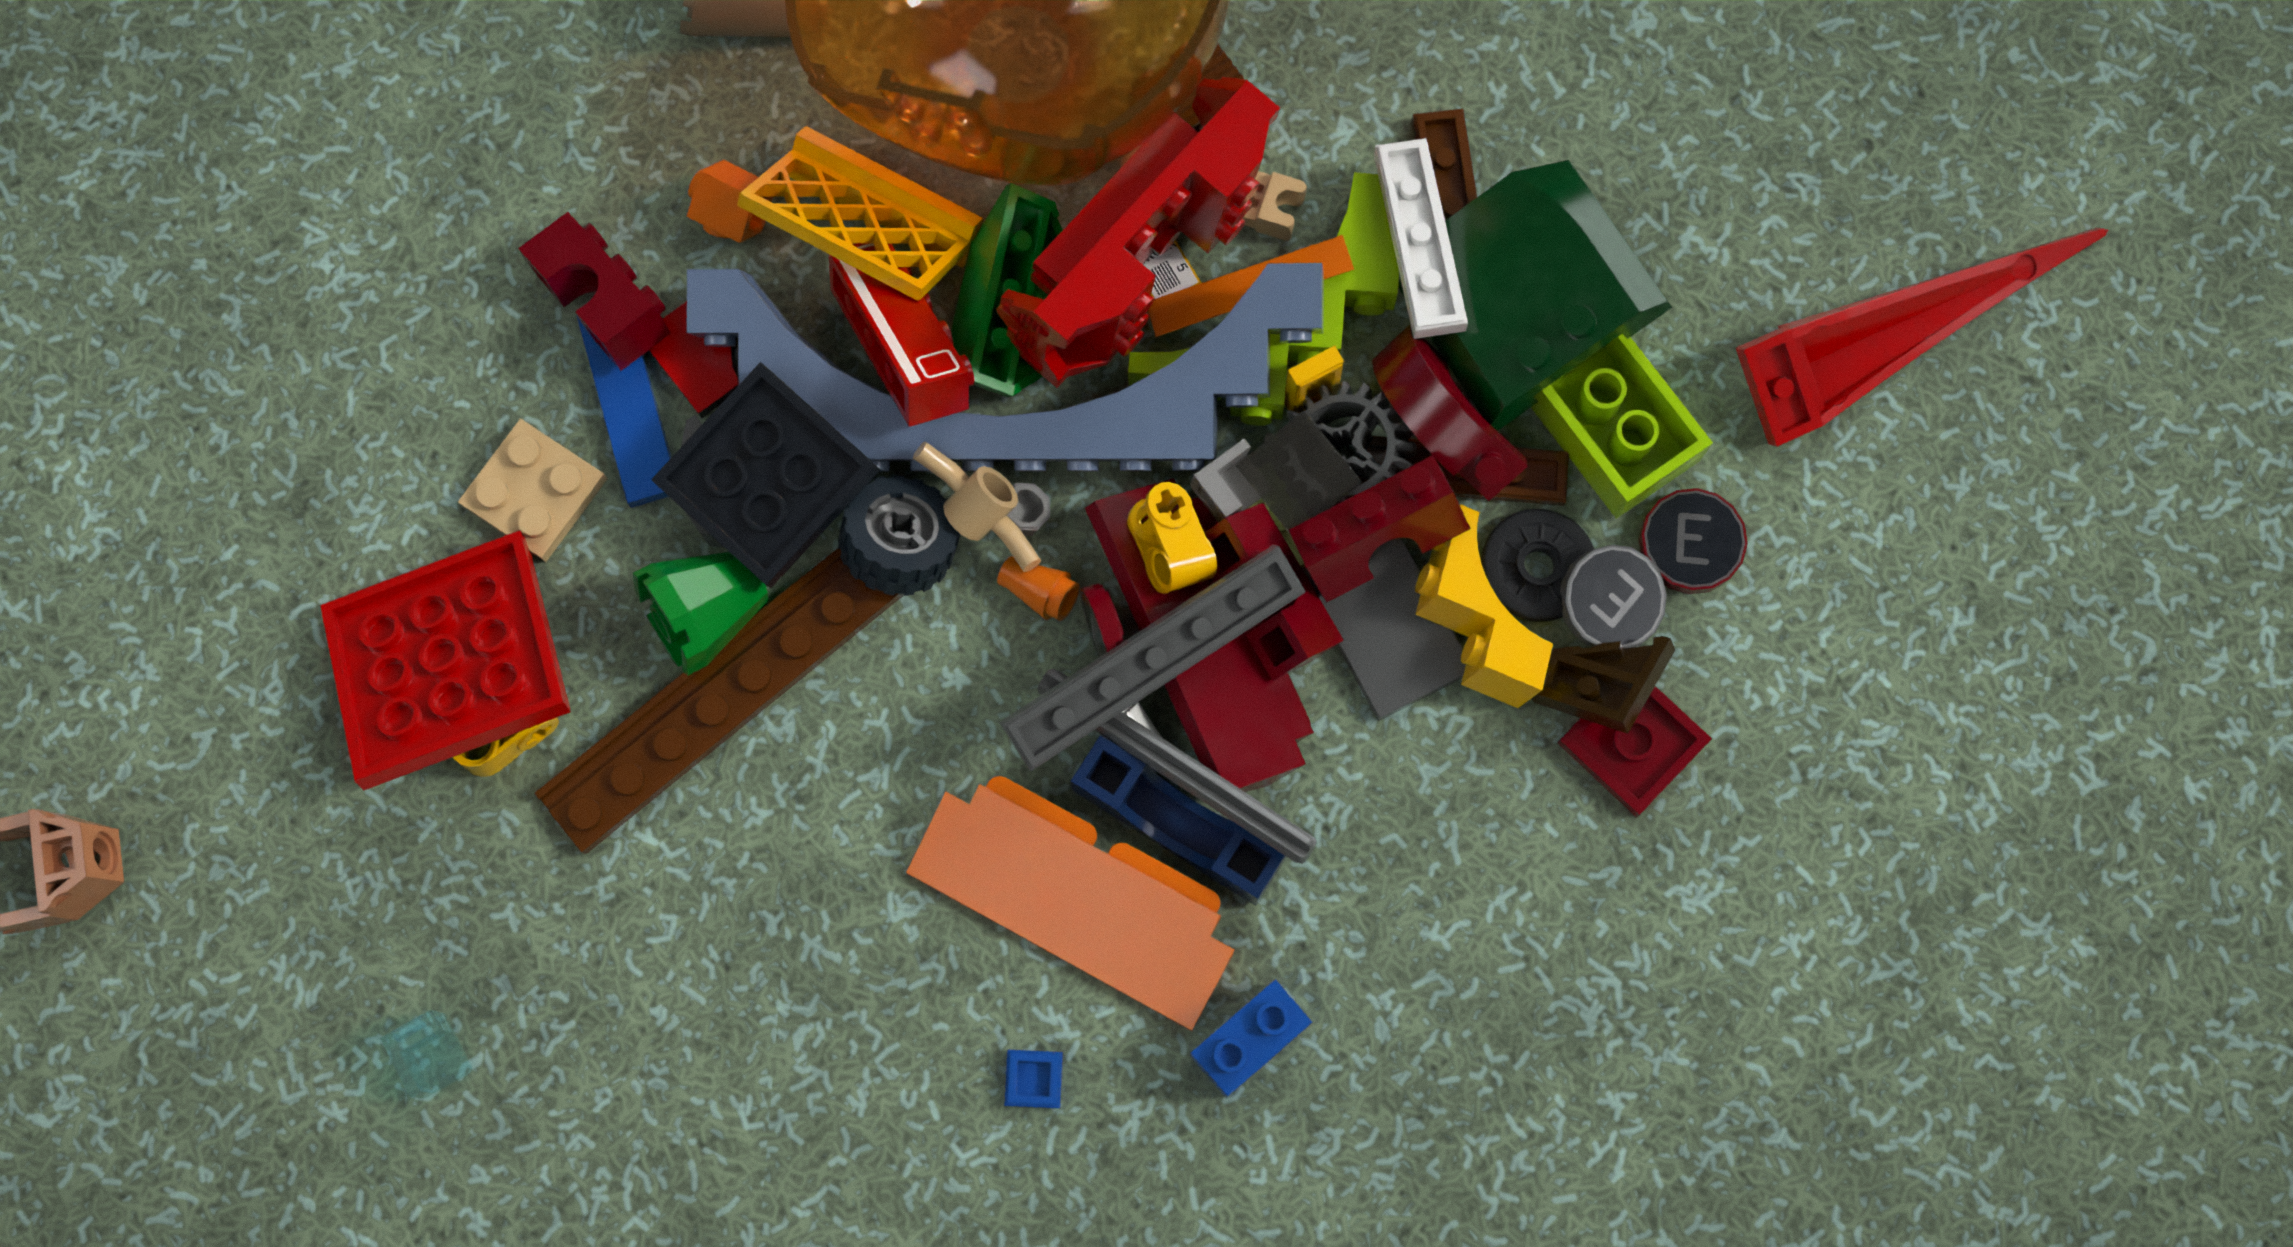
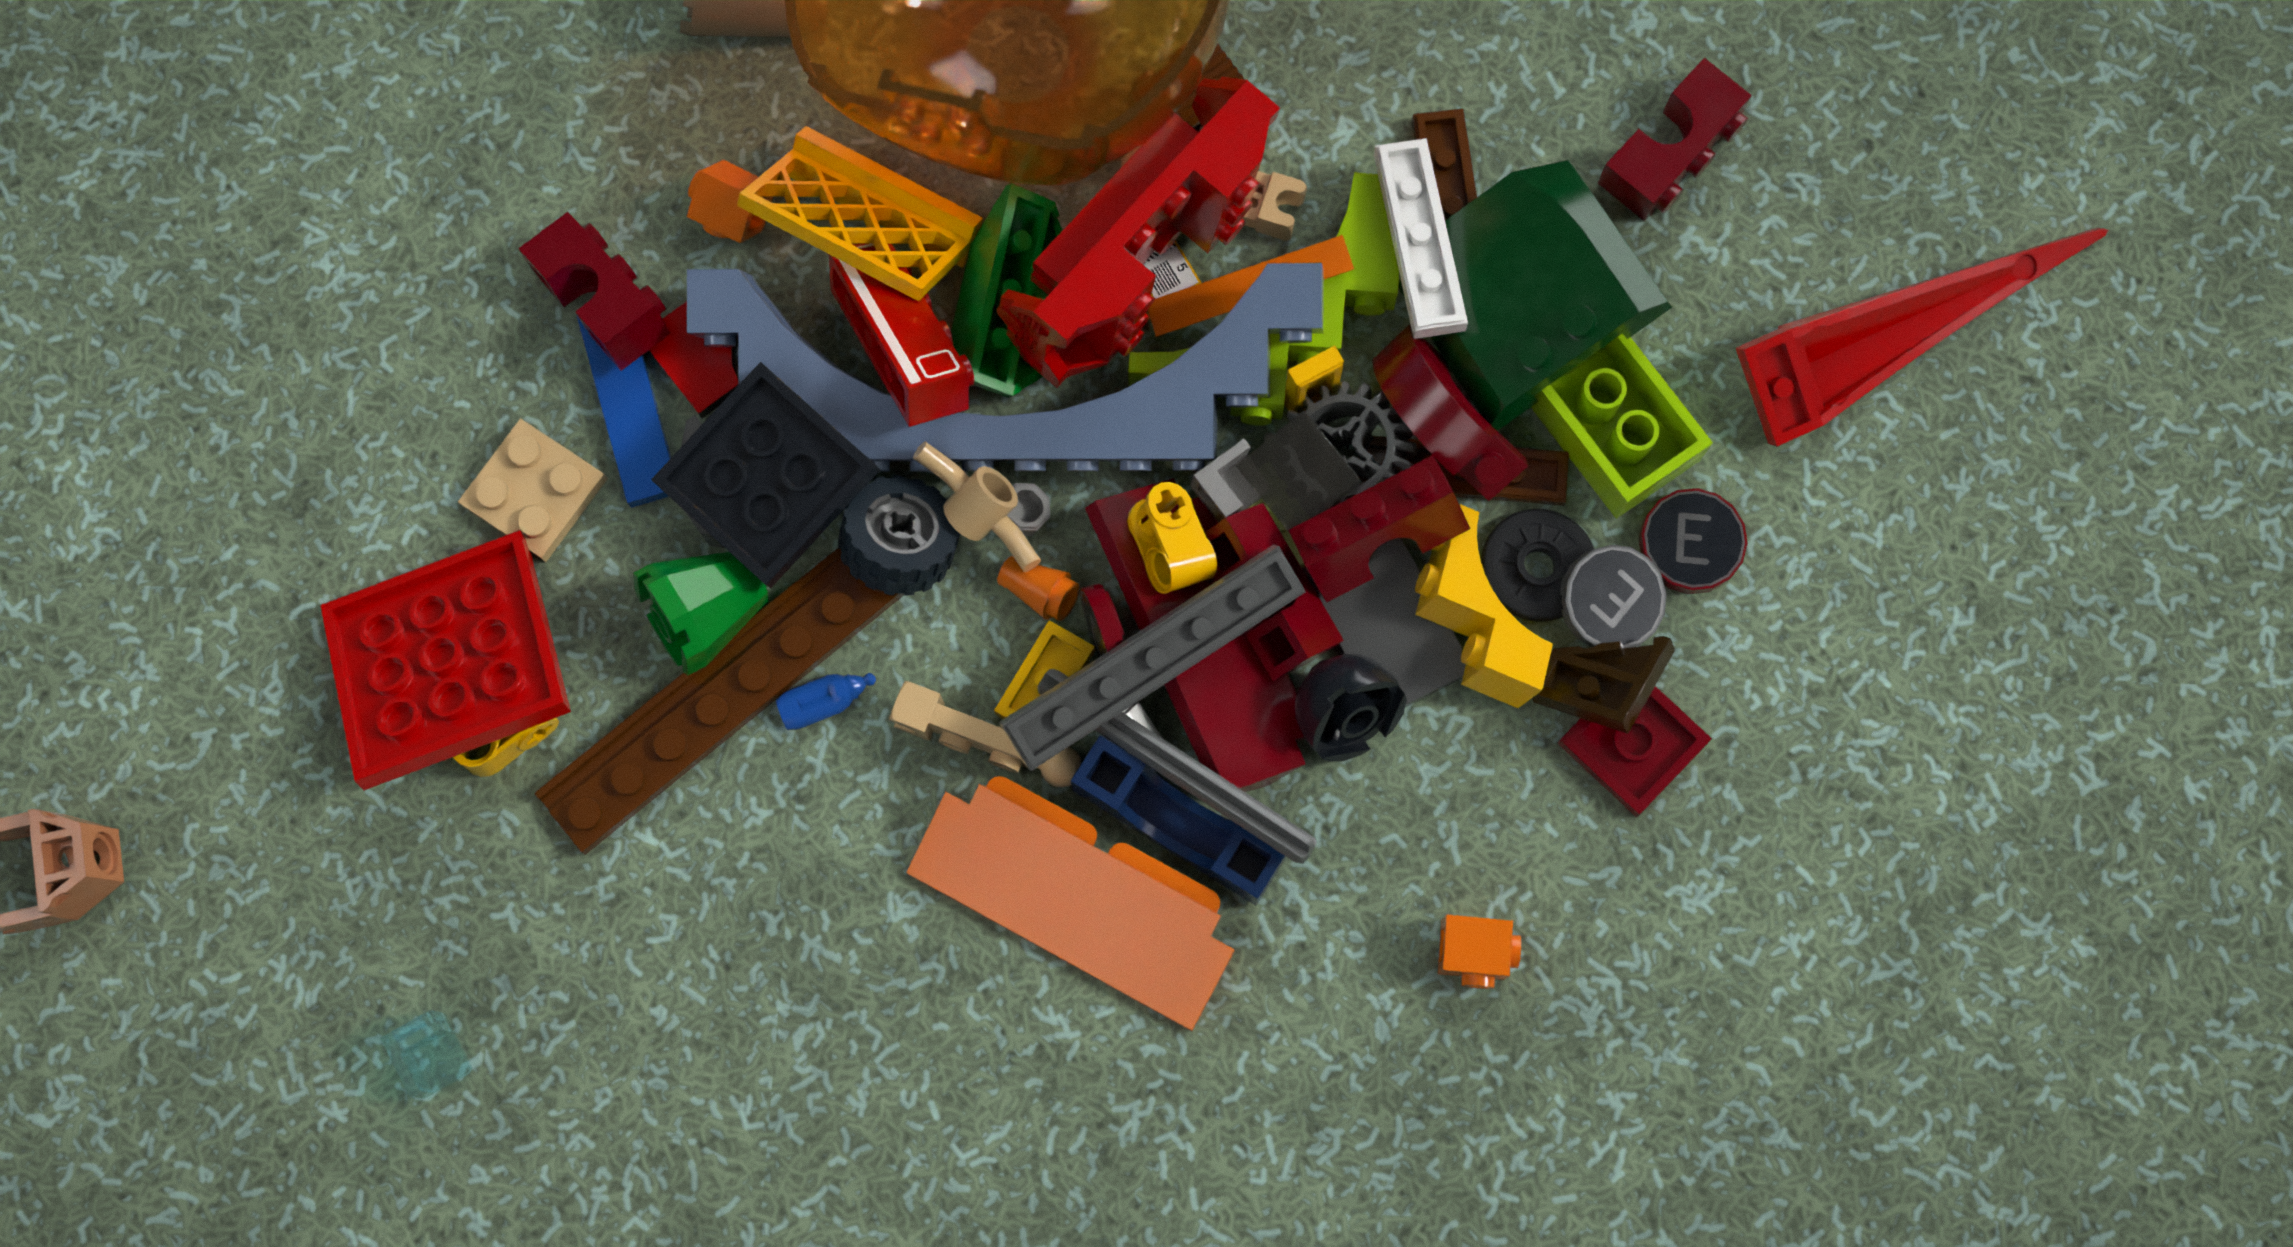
blue tile [1004,1050,1063,1109] -> none
blue brick [1190,979,1312,1098] -> none
none -> blue piece [776,673,876,730]
none -> tan plate [889,681,1082,788]
none -> yellow plate [994,620,1096,719]
none -> black cylinder [1294,654,1407,762]
none -> orange brick [1437,914,1521,989]
none -> dark red arch [1598,57,1752,222]

